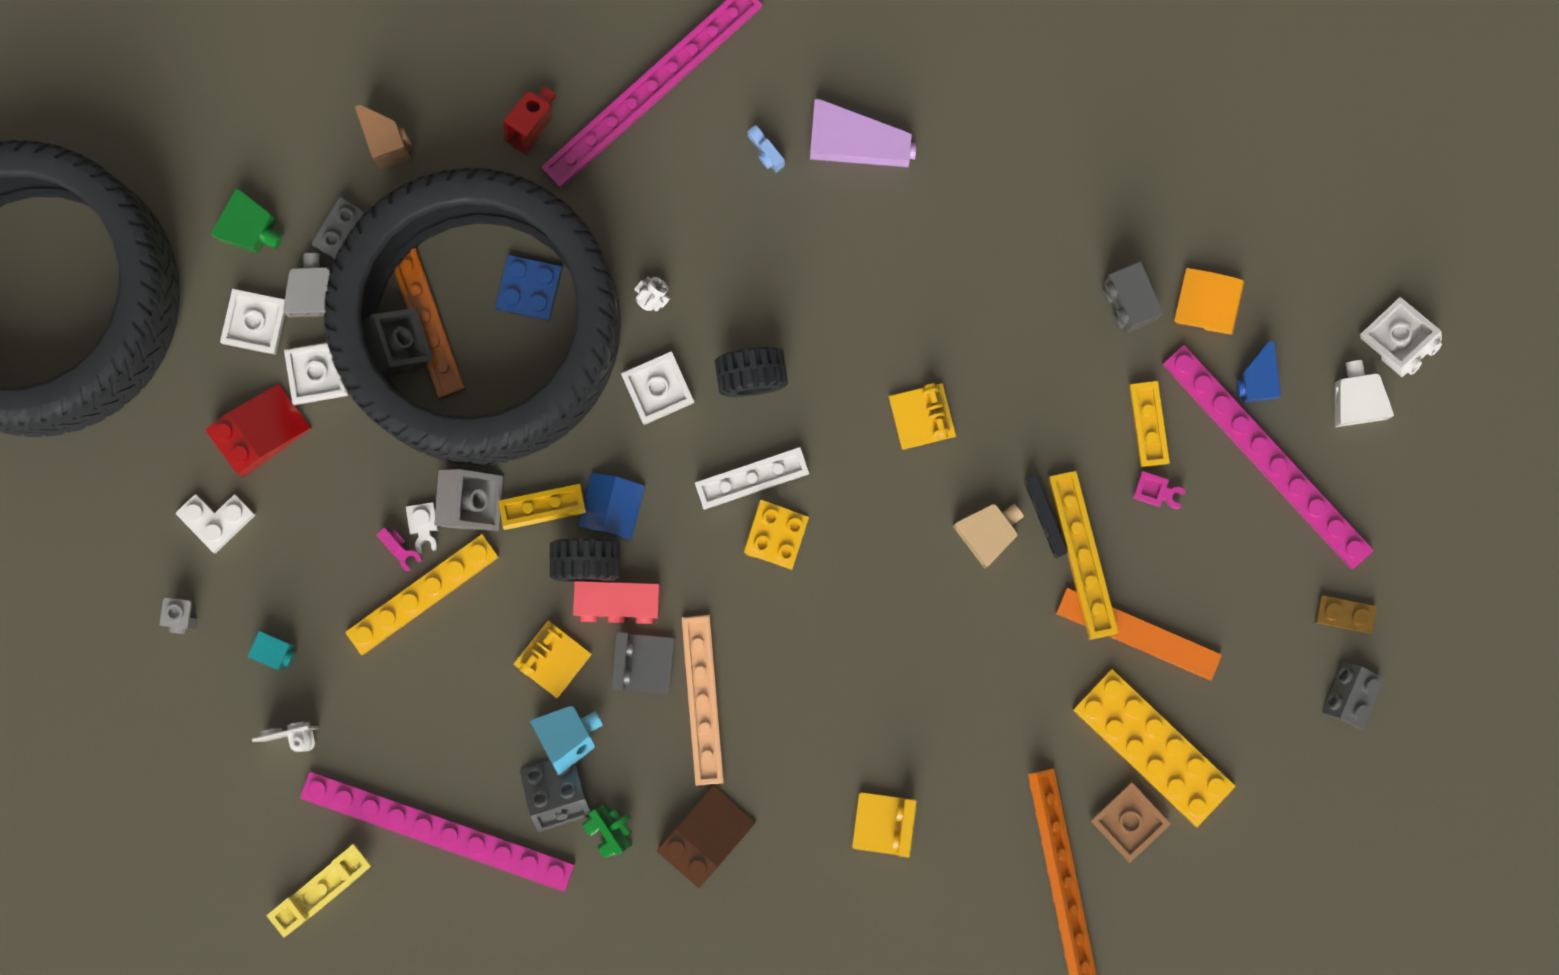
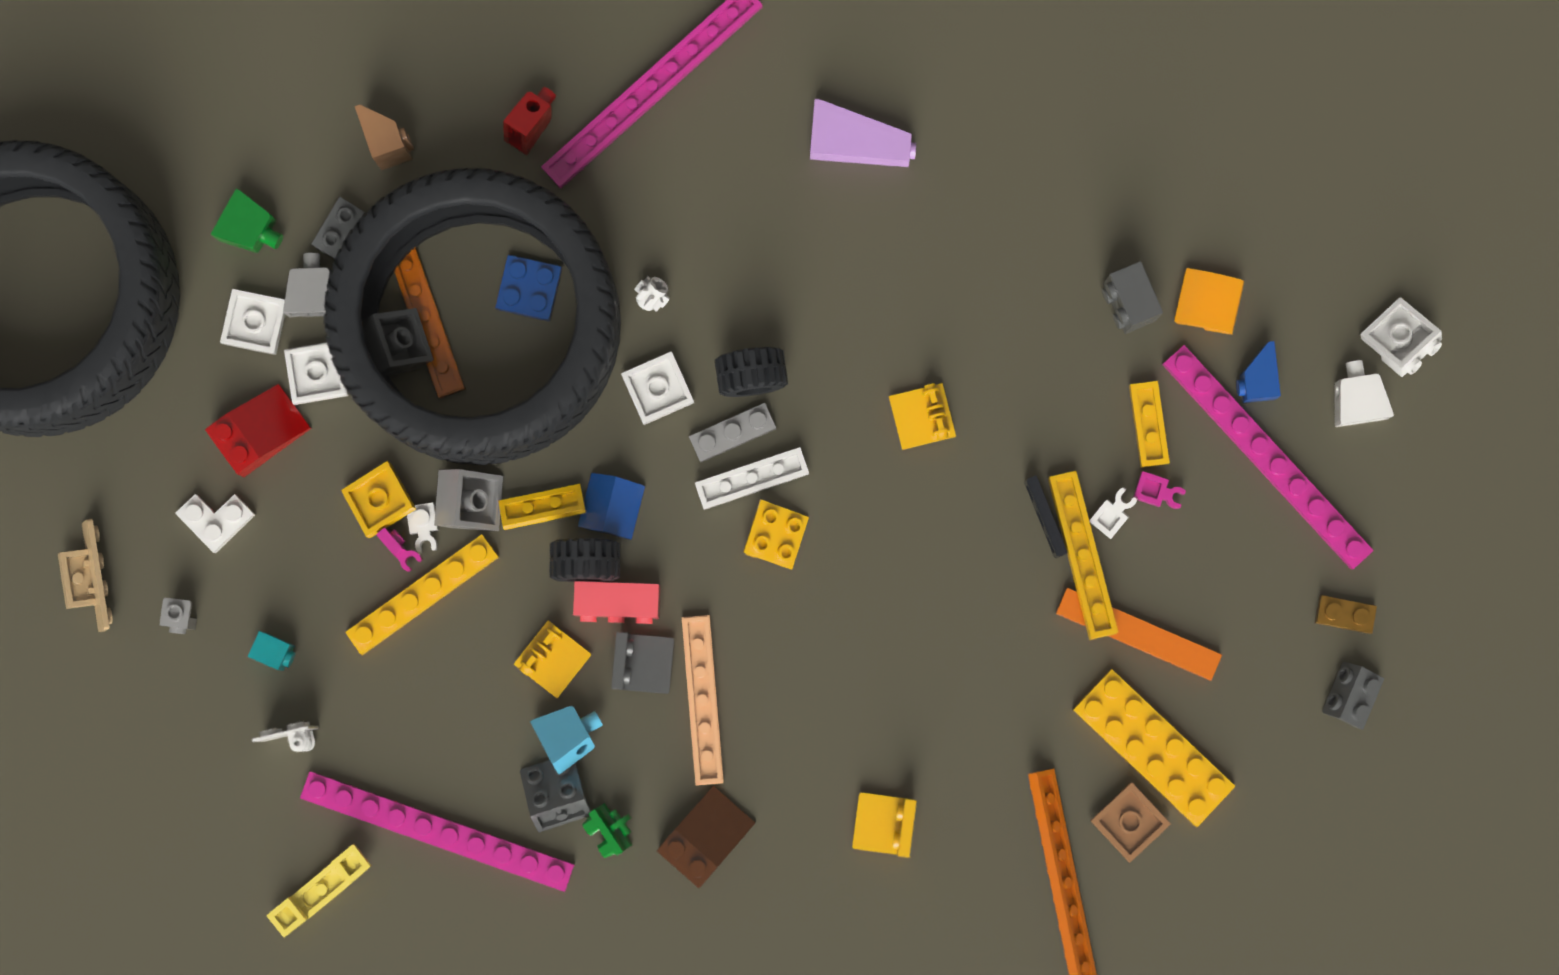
light blue plate [747,125,785,172] -> none
tan torso [953,504,1024,569] -> none
none -> tan bracket [58,519,113,632]
none -> yellow plate [341,461,416,538]
none -> light grey plate [689,403,776,463]
none -> white plate [1090,487,1138,539]

